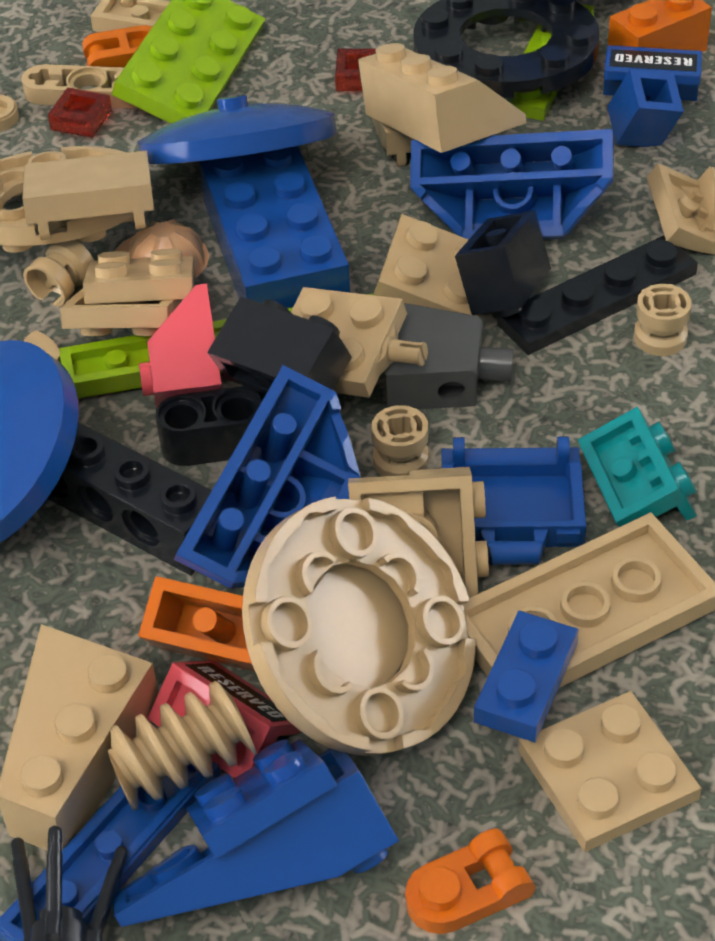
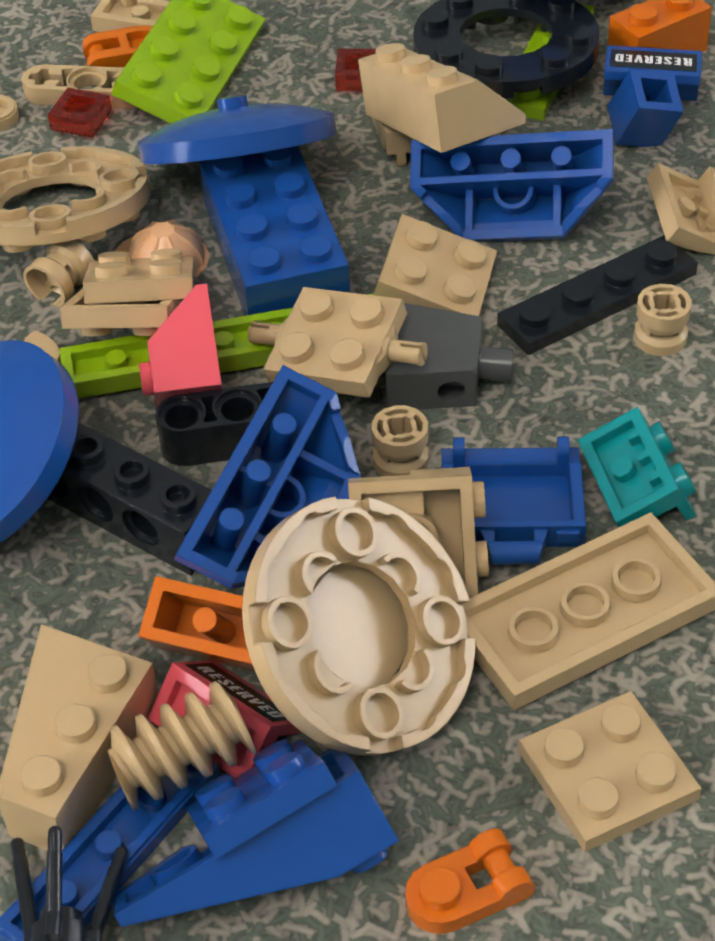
tan piece [22,150,154,240] -> none
black brick [207,297,352,394] -> none
black brick [455,210,551,318] -> none
blue plate [474,610,579,742] -> none

